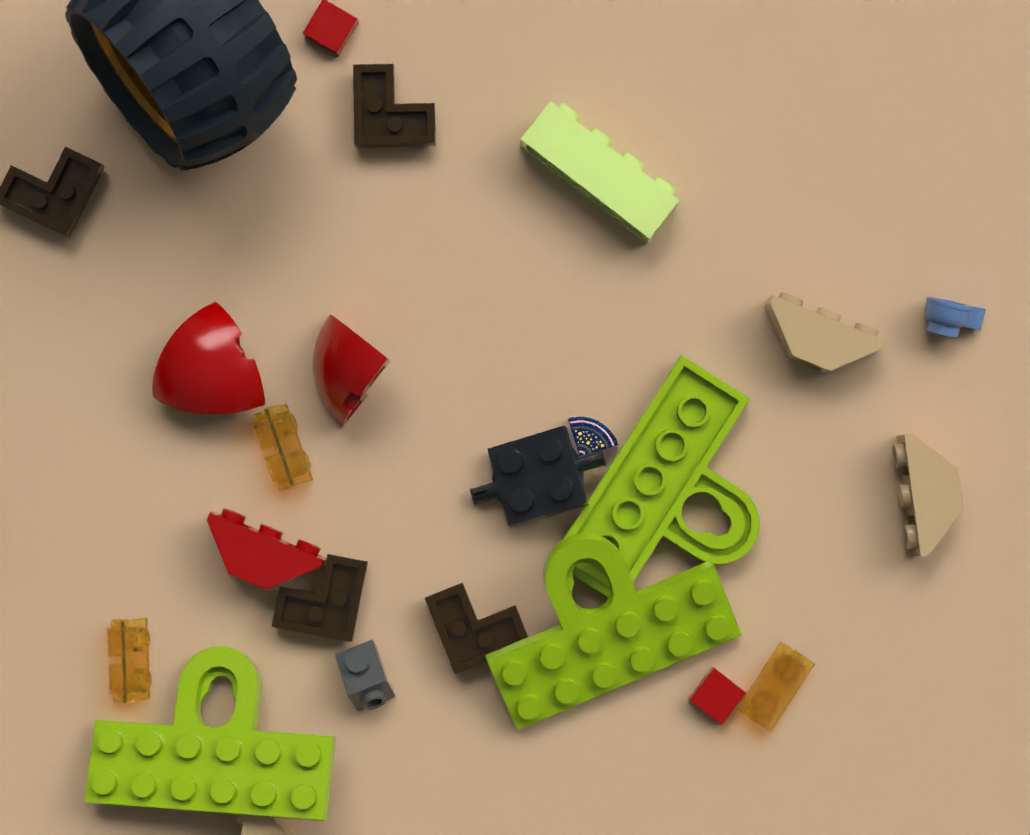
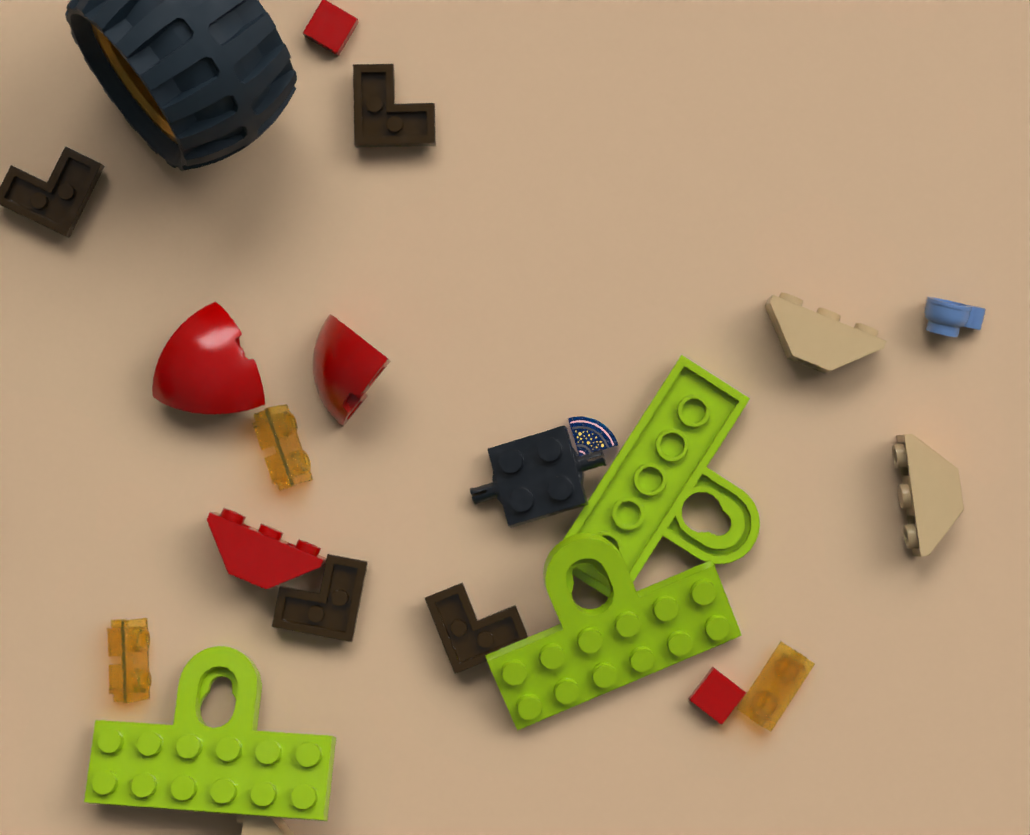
dark grey bracket [335,639,395,711] -> none
yellowish green brick [520,101,679,244] -> none

